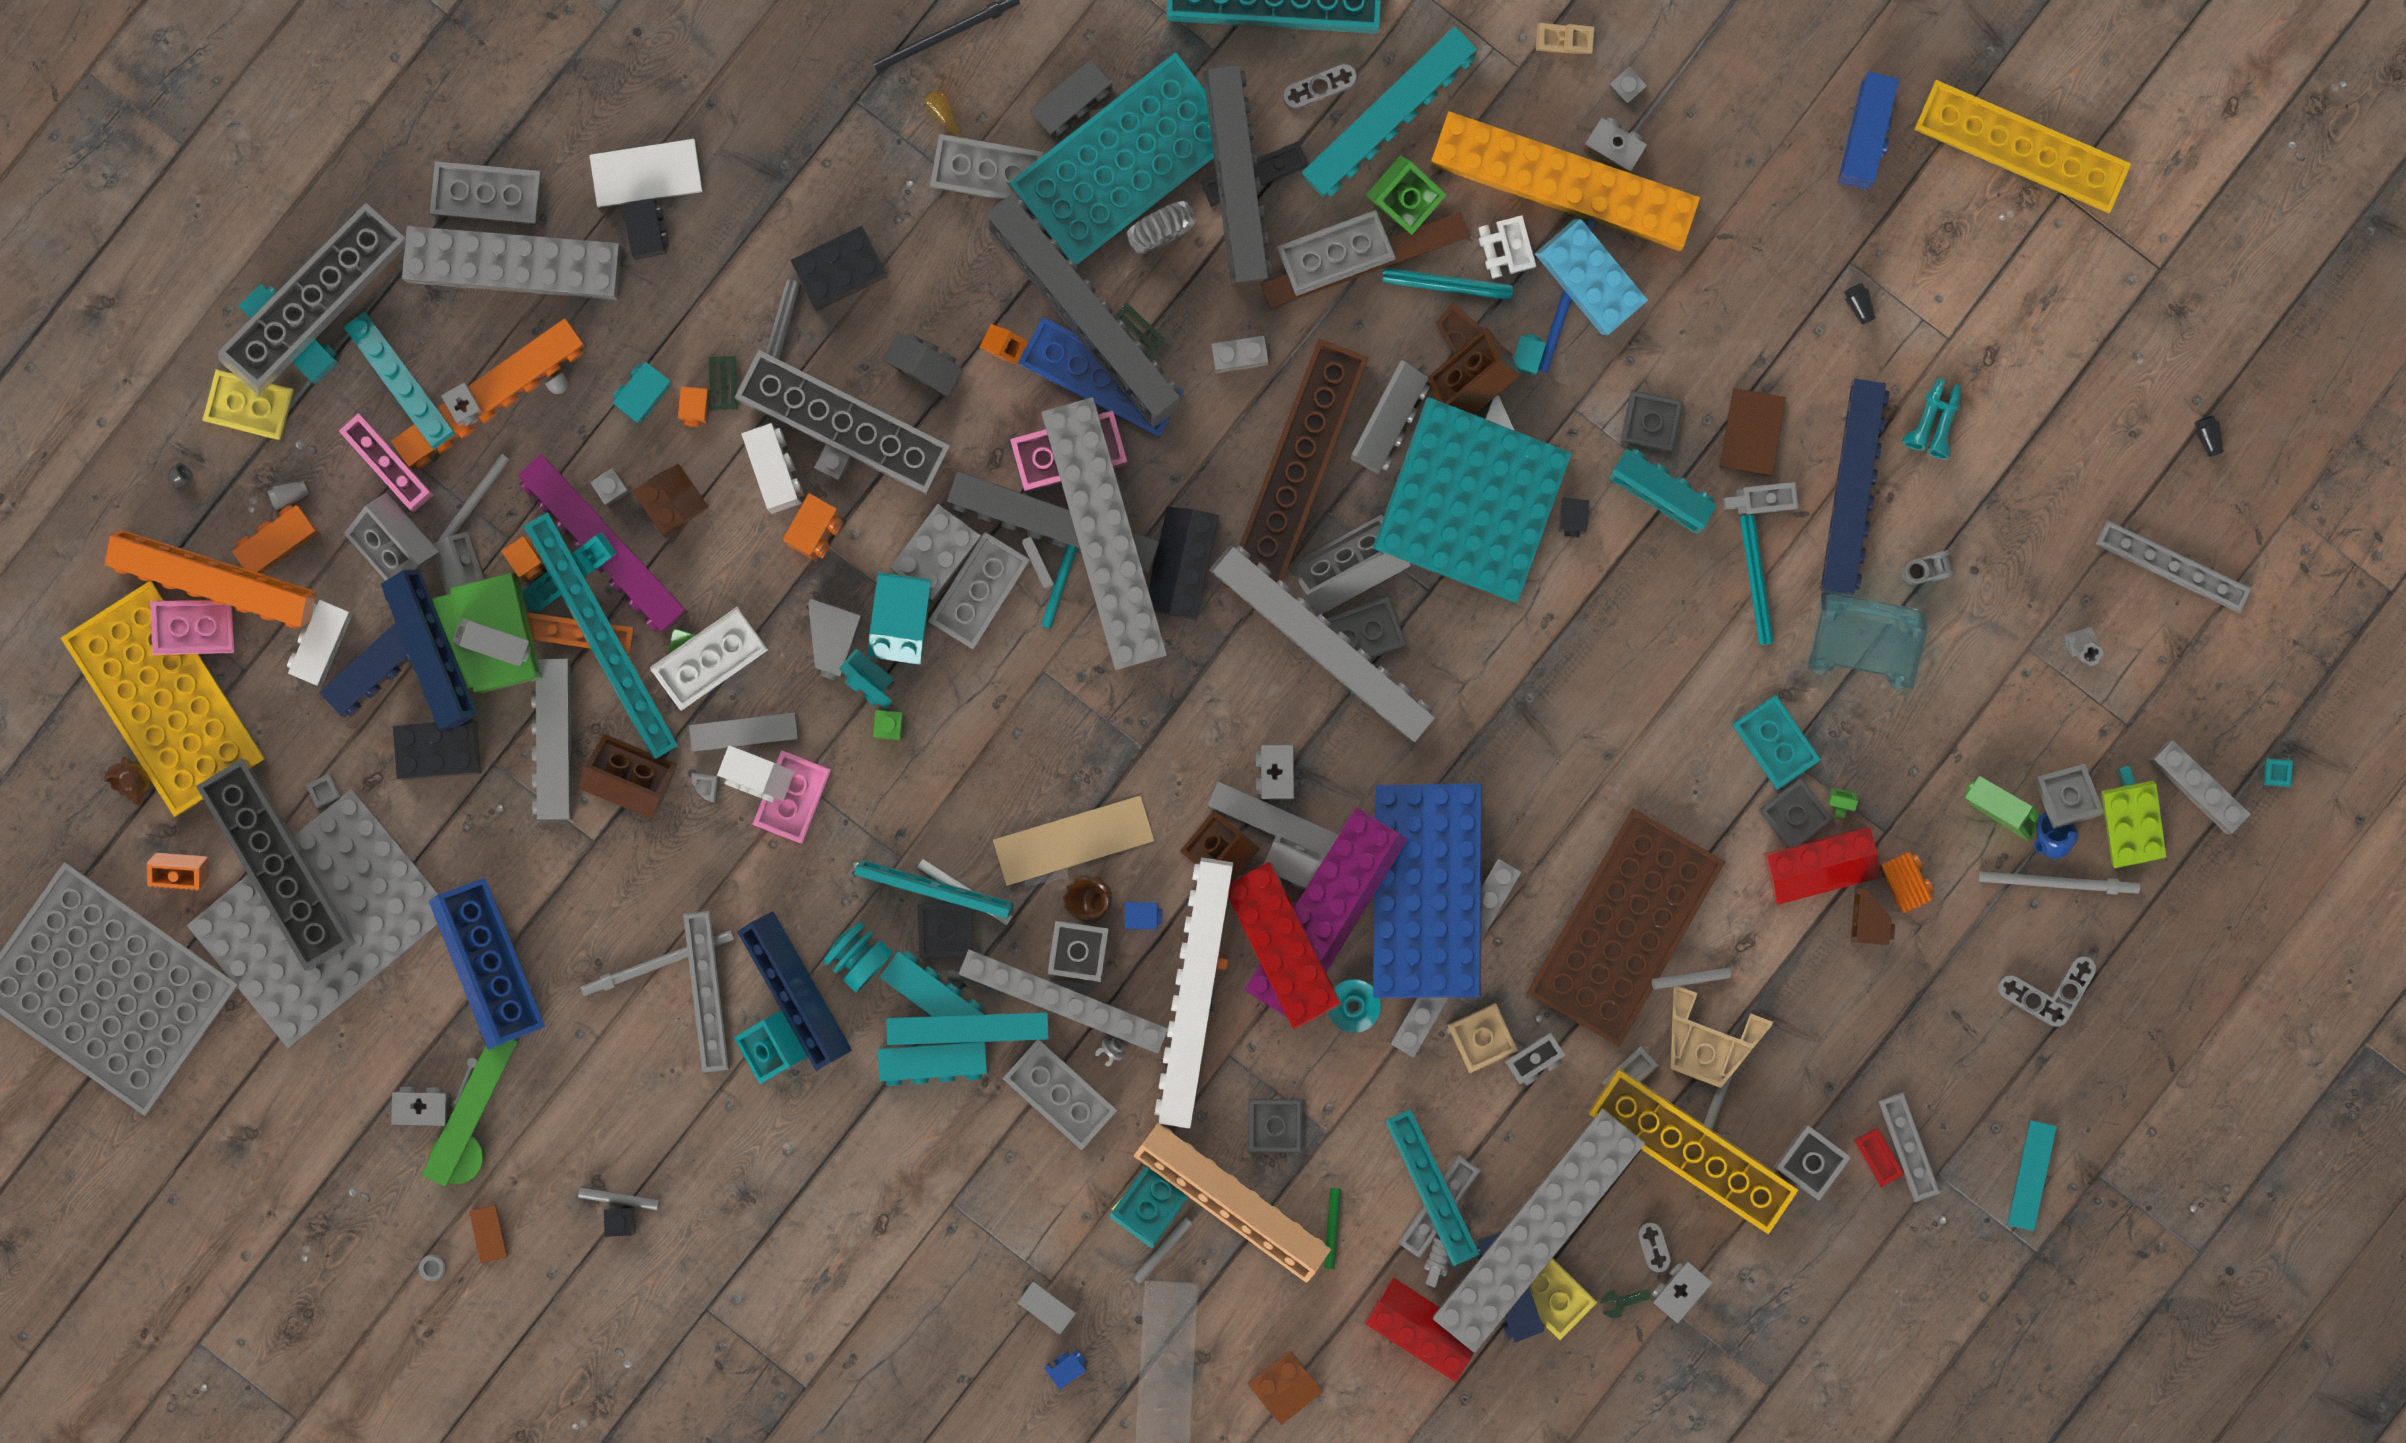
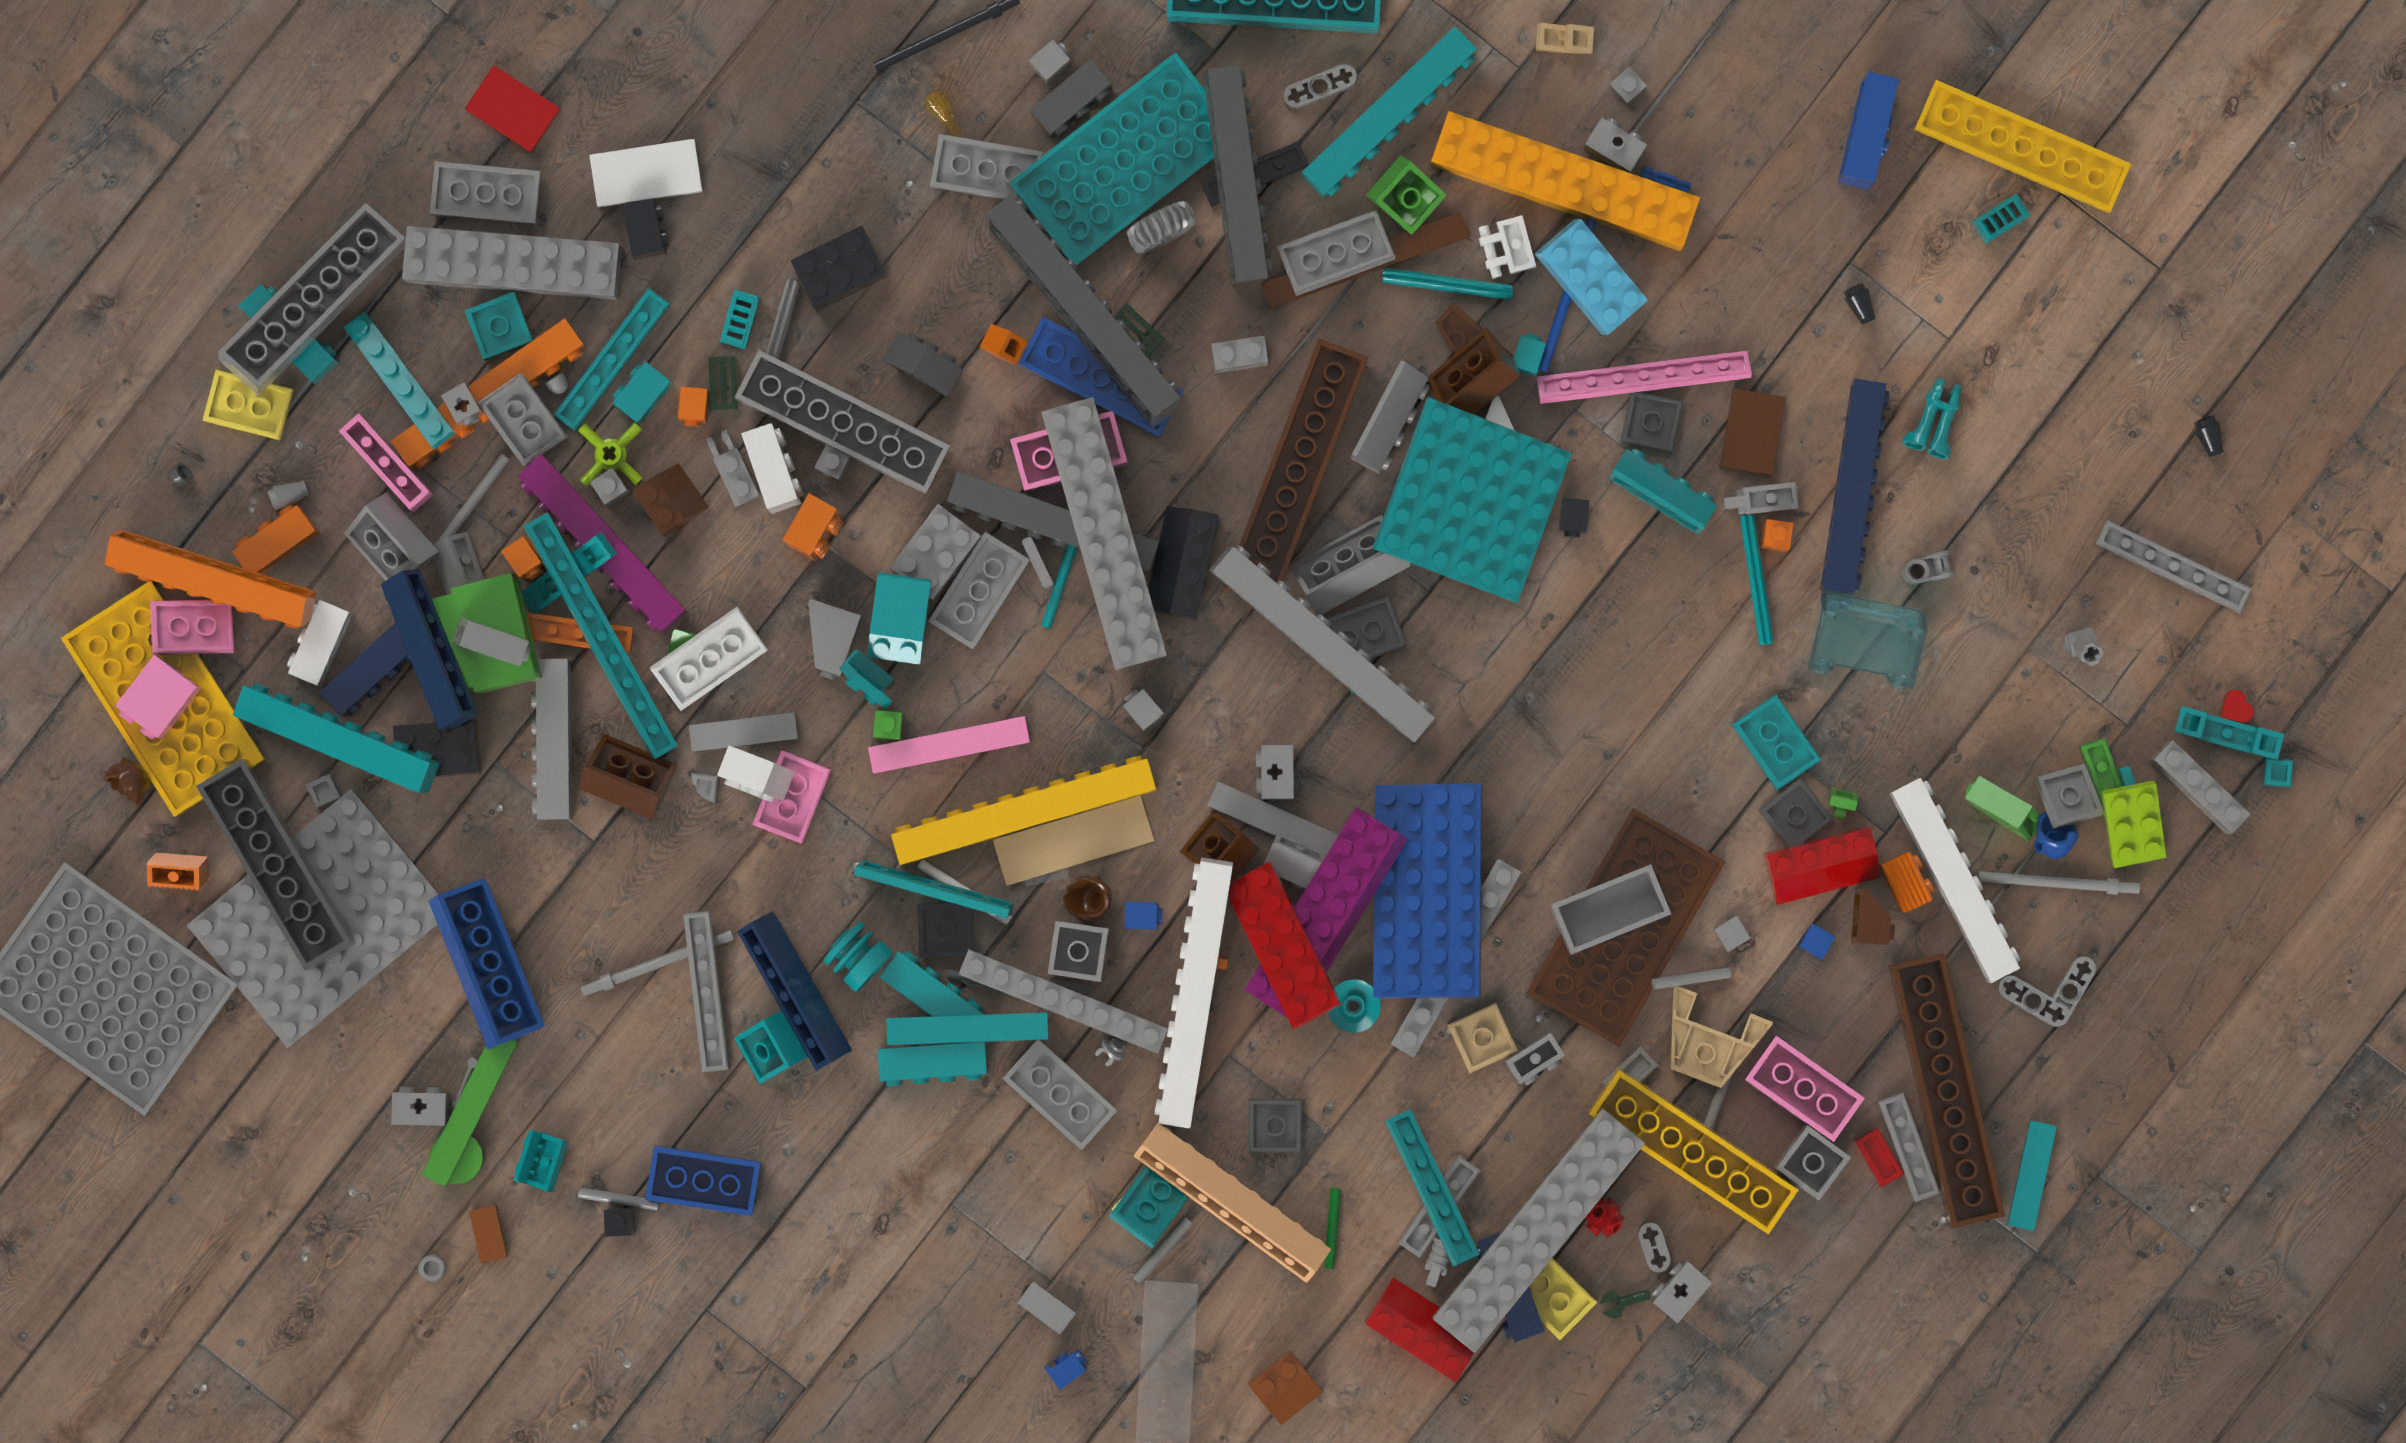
none -> bright pink brick [115,655,202,740]
none -> teal brick [233,683,440,793]
none -> teal plate [464,292,533,361]
none -> red tile [465,65,561,153]
none -> light grey tile [478,372,567,467]
none -> teal bracket [513,1130,569,1193]
none -> teal tile [554,288,671,432]
none -> lime bar [578,422,643,487]
none -> blue brick [645,1145,761,1216]
none -> light grey hinge [706,430,760,507]
none -> teal slope [720,289,761,350]
none -> bright pink tile [868,716,1030,774]
none -> yellow brick [891,755,1156,866]
none -> light grey brick [1029,40,1071,84]
none -> light grey brick [1123,689,1164,731]
none -> bright pink tile [1537,351,1752,404]
none -> light grey piece [1549,864,1671,955]
none -> red brick [1584,1197,1625,1238]
none -> blue axle [1640,166,1691,193]
none -> light grey tile [1713,916,1751,952]
none -> bright pink brick [1745,1036,1865,1143]
none -> orange brick [1760,519,1793,552]
none -> blue tile [1798,923,1835,960]
none -> reddish brown brick [1888,953,2005,1228]
none -> white brick [1889,778,2021,983]
none -> teal slope [1972,194,2031,245]
none -> bright green tile [2079,738,2122,822]
none -> teal slope [2174,706,2284,760]
none -> red tile [2220,690,2254,723]

